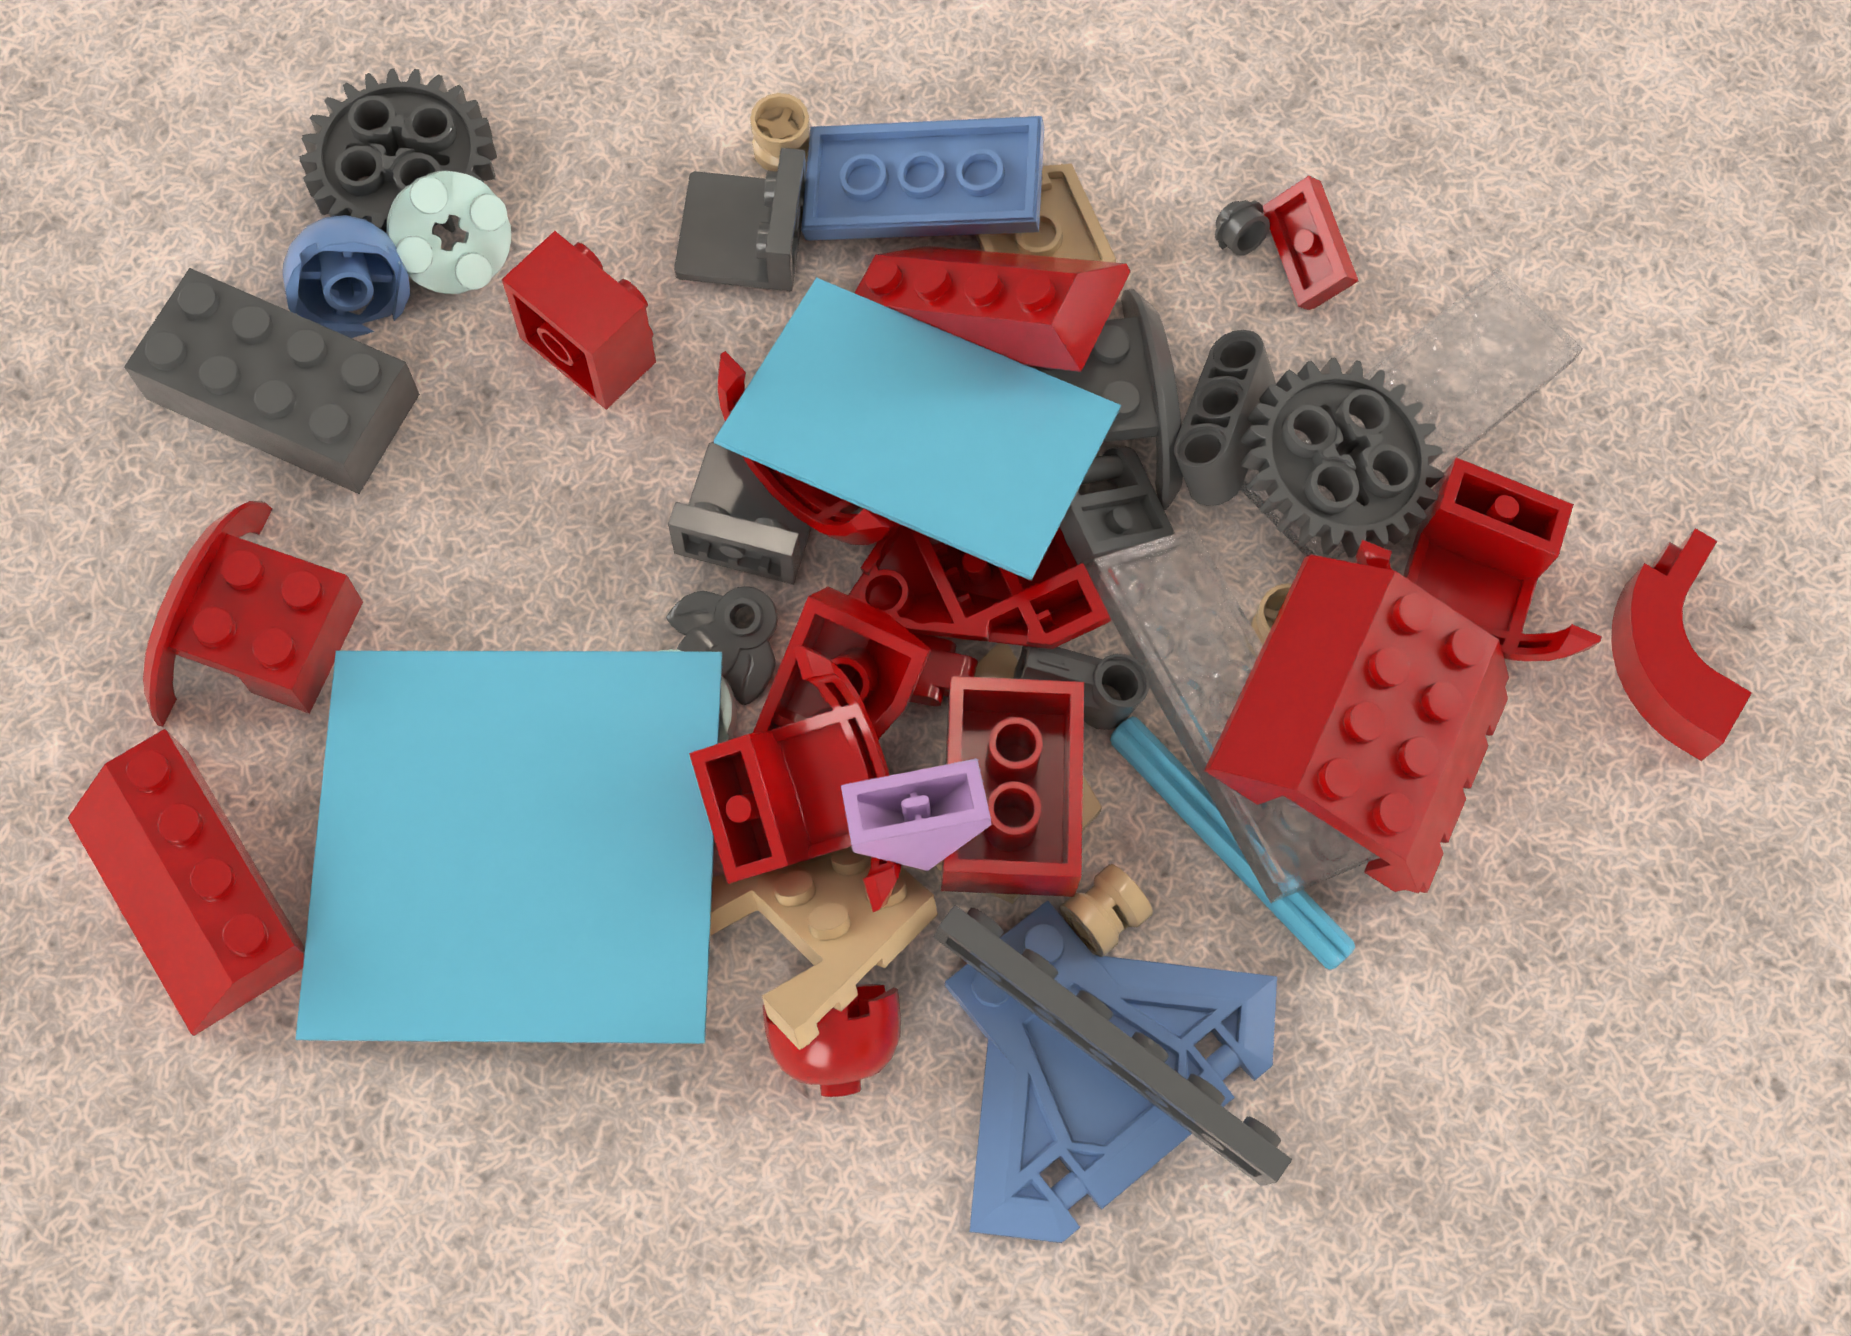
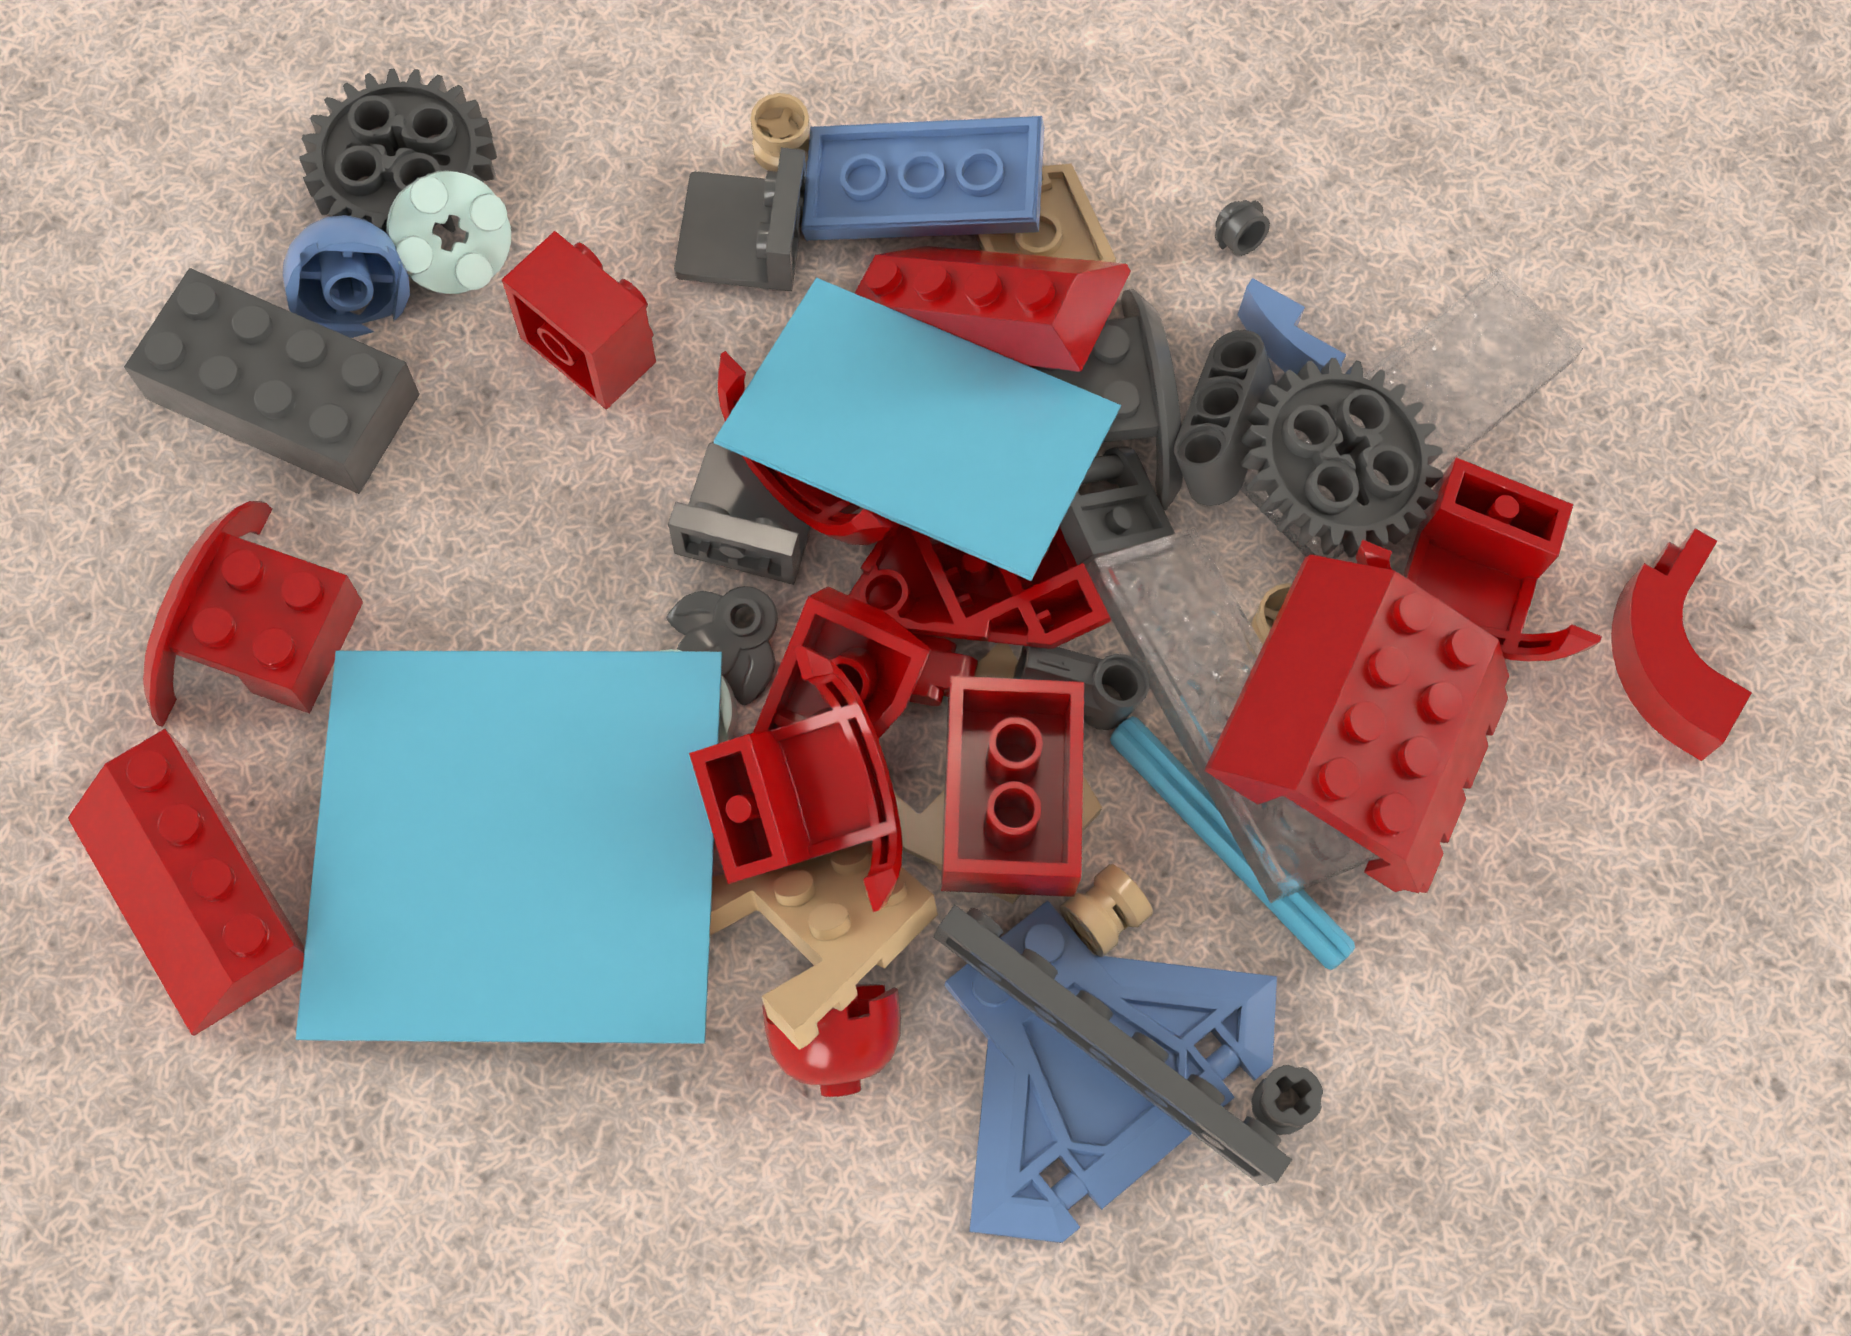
lavender slope [841,759,991,871] -> none
plate [1263,175,1359,310] -> none
none -> medium blue slope [1237,278,1346,374]
none -> dark grey bush [1251,1065,1323,1135]

